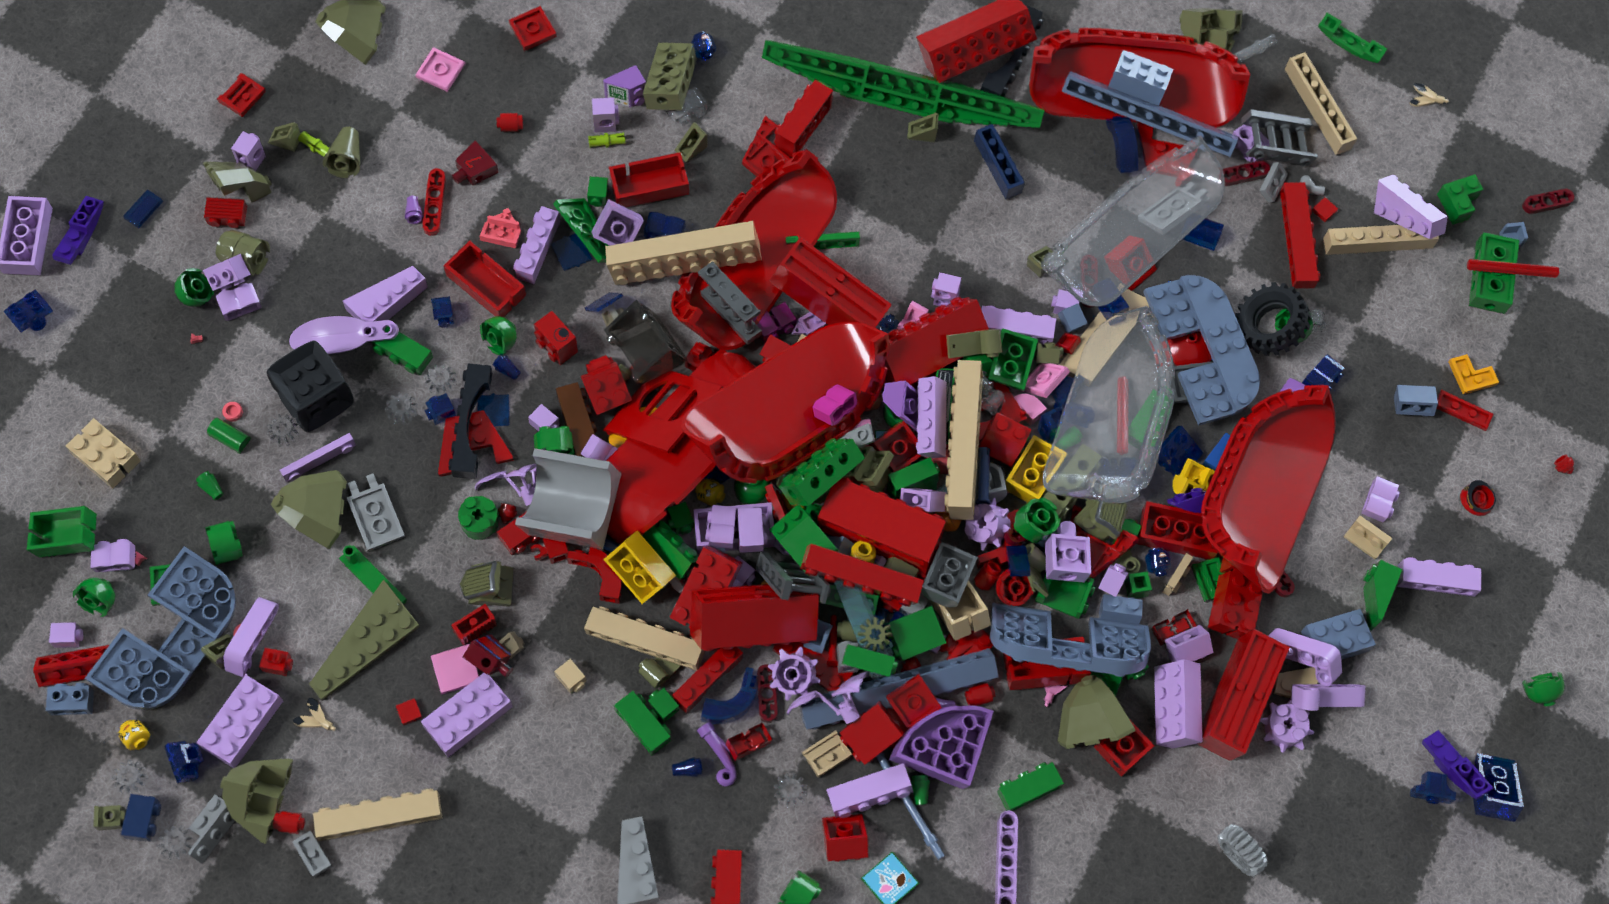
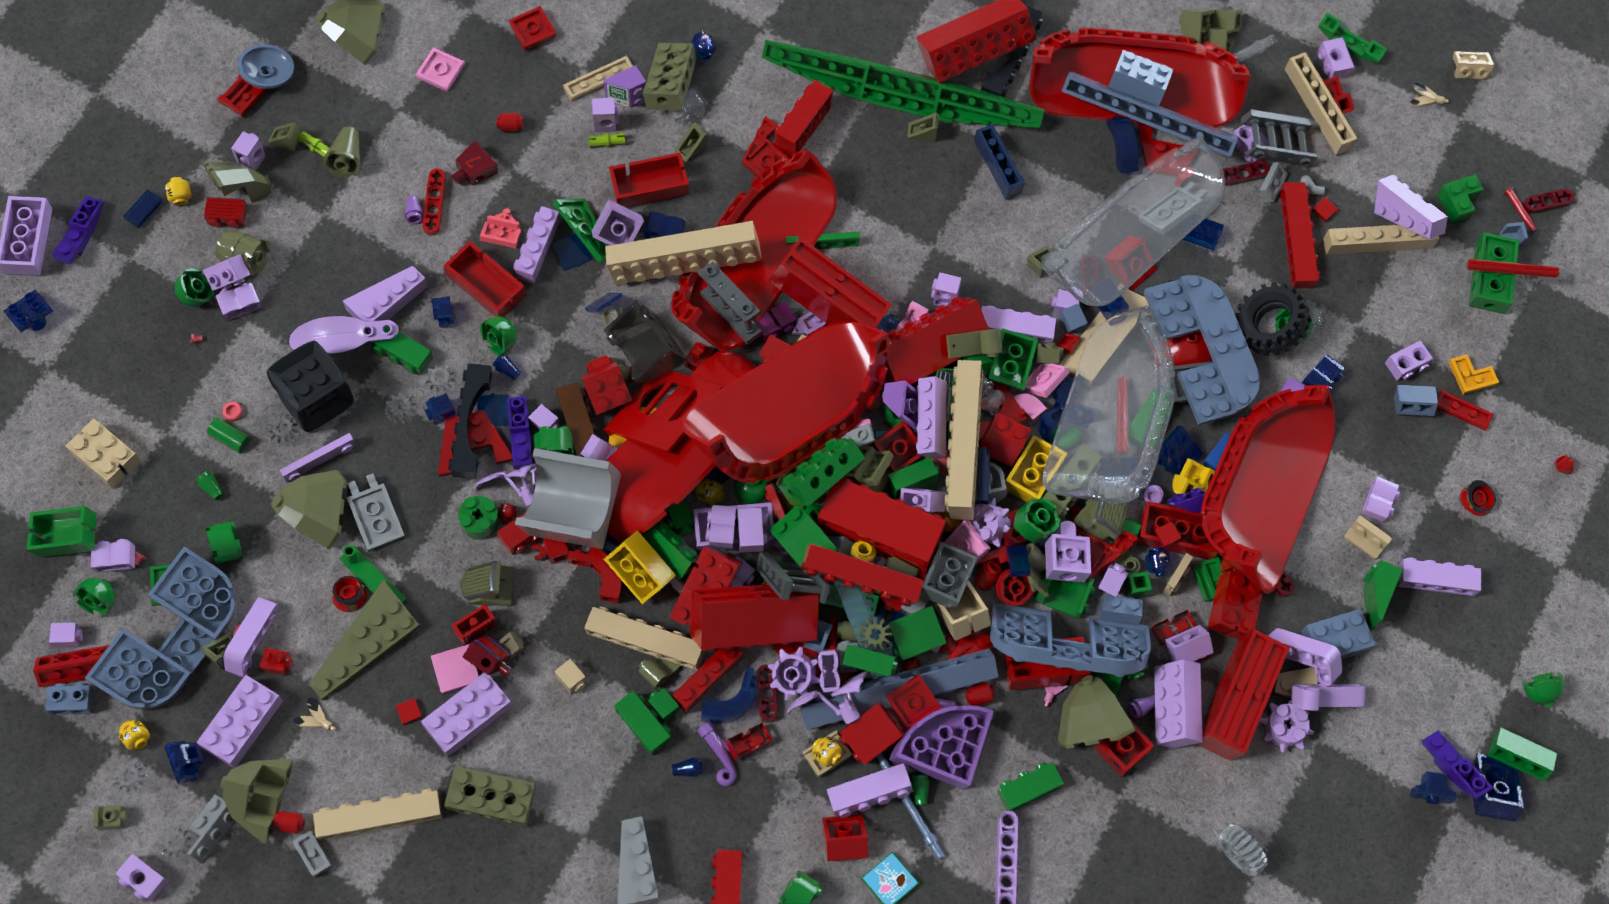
dark blue brick [121,794,161,842] -> none
red brick [534,311,578,365] -> none
green brick [587,176,609,207] -> none
dark pink brick [813,384,857,426] -> none
none -> lavender brick [115,853,168,902]
none -> yellow head [165,177,192,206]
none -> sand blue dish [238,44,294,89]
none -> red piece [332,576,367,612]
none -> olive brick [444,766,536,828]
none -> dark purple slope [507,396,533,470]
none -> tan tile [563,56,633,102]
none -> yellow head [812,737,842,767]
none -> lavender brick [818,649,840,692]
none -> bright pink tile [943,520,991,566]
none -> medium lavender cone [1128,695,1155,718]
none -> lavender tile [1144,485,1164,504]
none -> red tile [1154,522,1182,548]
none -> lavender brick [1318,38,1354,78]
none -> red brick [1323,76,1355,114]
none -> lavender brick [1385,340,1433,381]
none -> tan bracket [1453,52,1494,79]
none -> brick [1488,728,1557,782]
none -> red piece [1503,187,1537,232]

